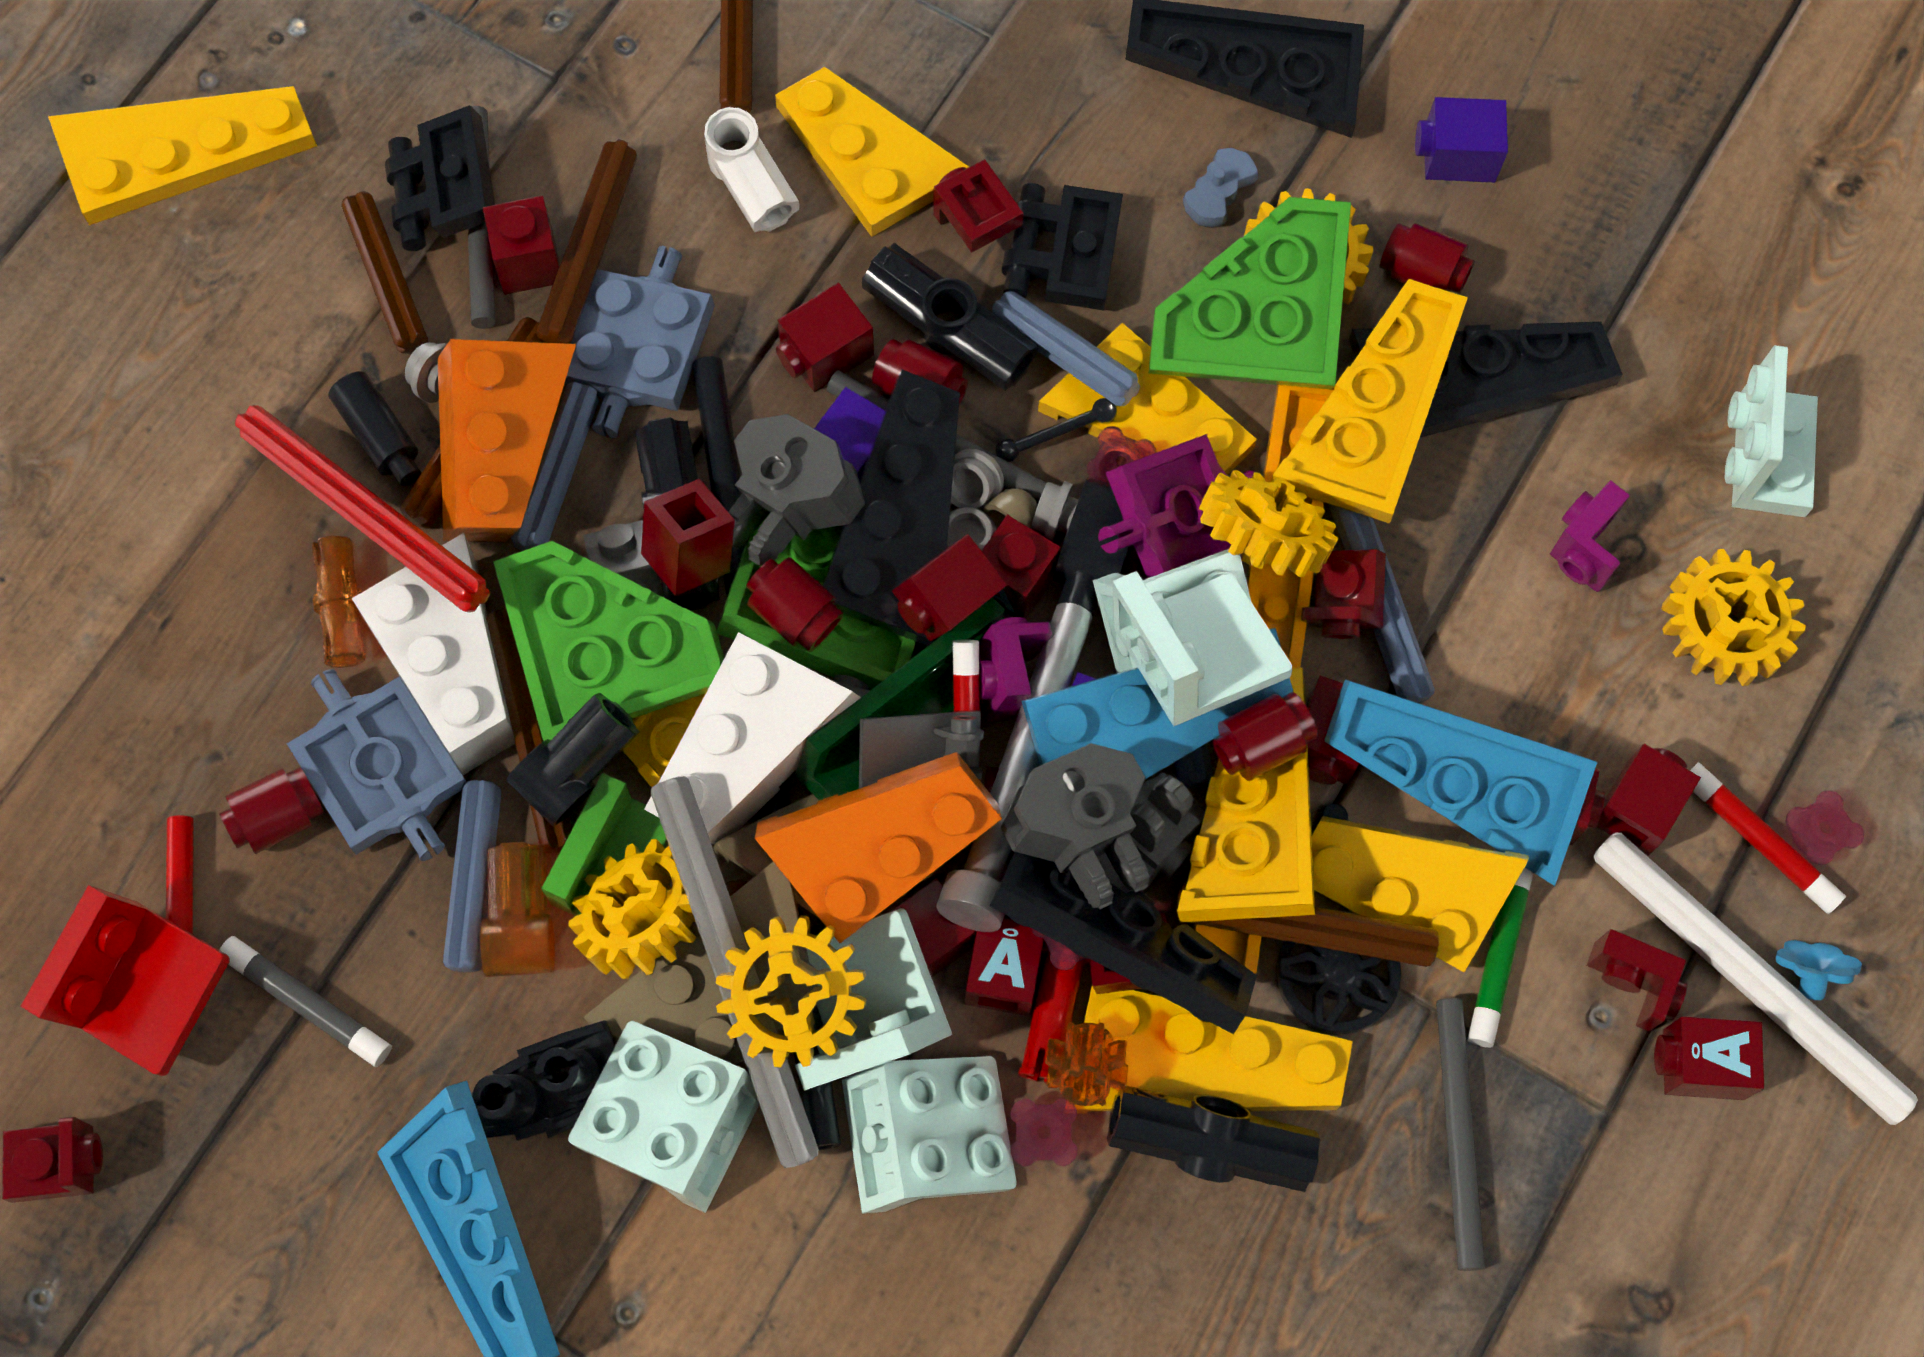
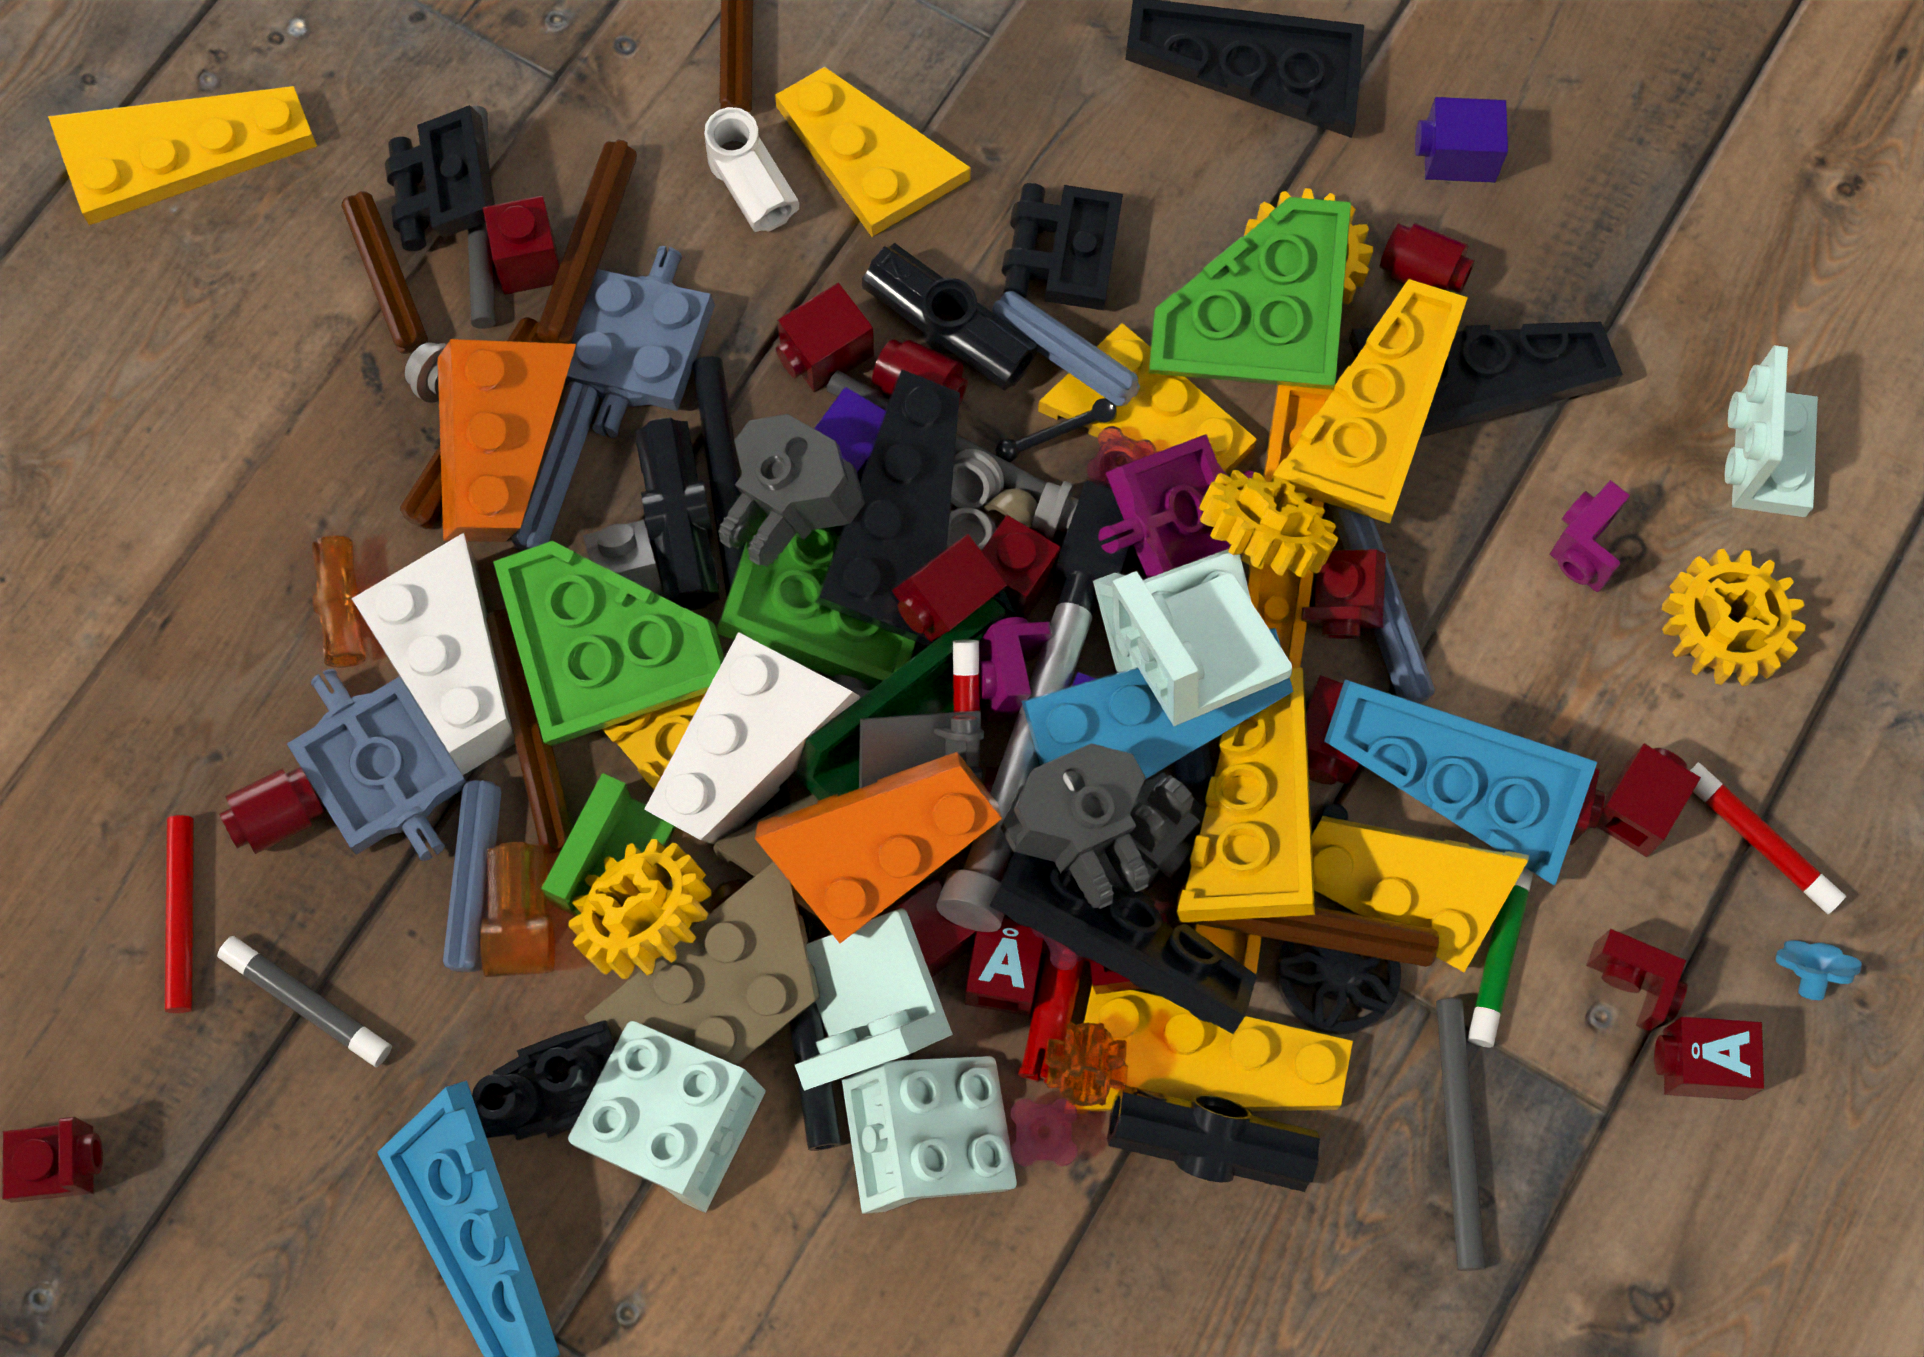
red bracket [20,885,230,1076] -> none
red axle [235,405,490,612] -> none
black cylinder [328,371,421,486] -> none
black piece [506,693,640,827] -> none
dark red brick [641,479,735,596] -> none
light grey axle [651,776,819,1168] -> none
yellow gear [716,916,867,1068] -> none
dark red brick [746,557,844,652] -> none
dark red bracket [933,159,1023,253] -> none
sand blue piece [1183,148,1258,227] -> none
dark red brick [1213,692,1318,781] -> none
white axle [1593,832,1918,1125] -> none
clear pink plate [1785,791,1864,865] -> none

